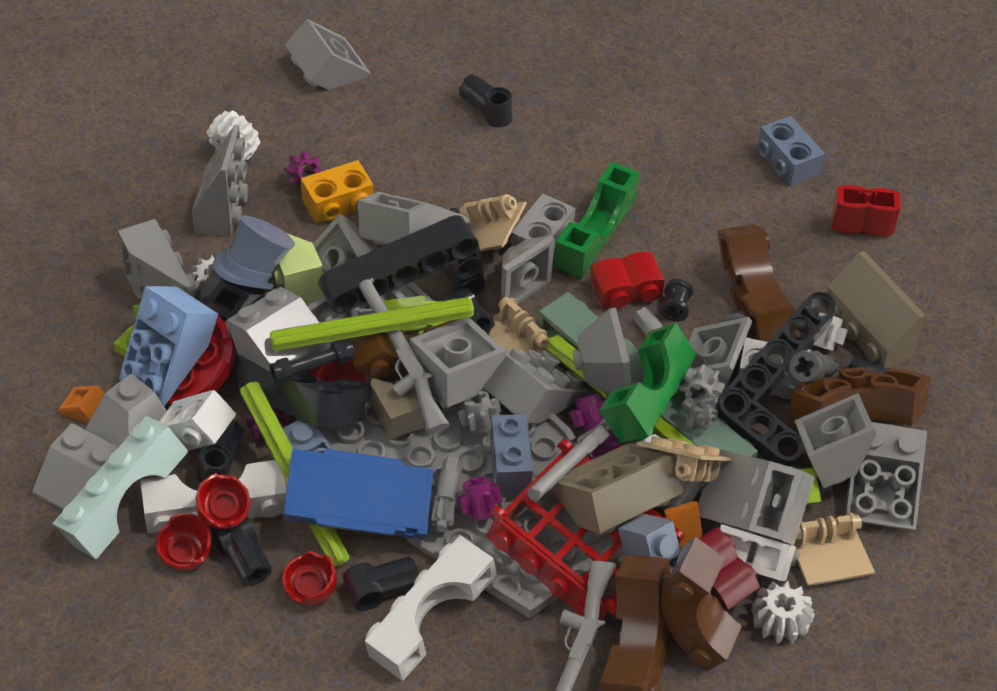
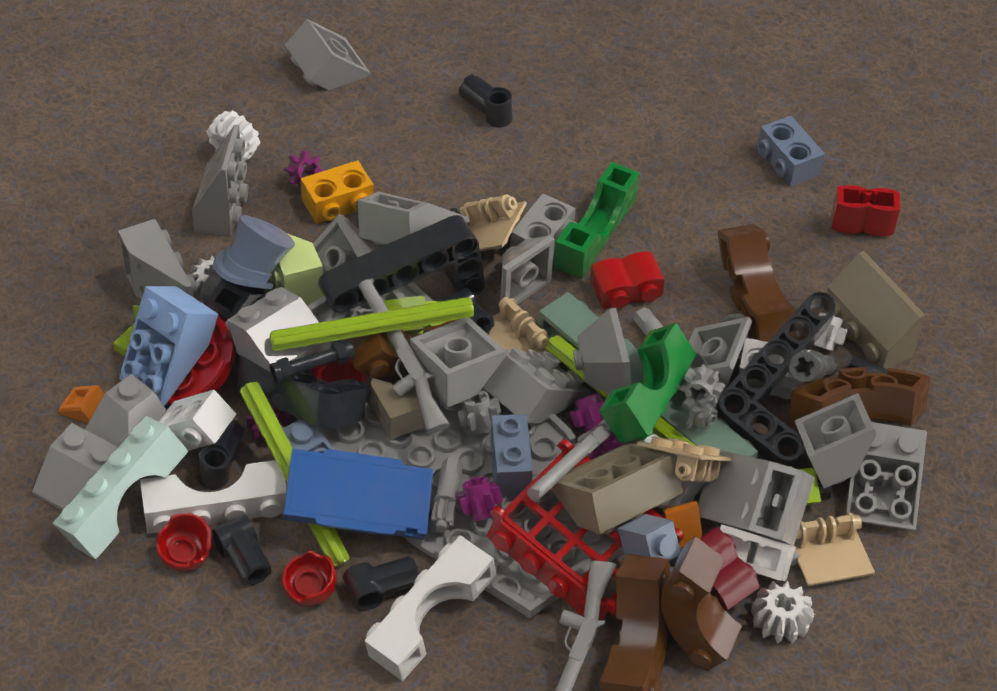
red hair [195,473,251,529] -> none
black bush [659,279,693,322] -> none

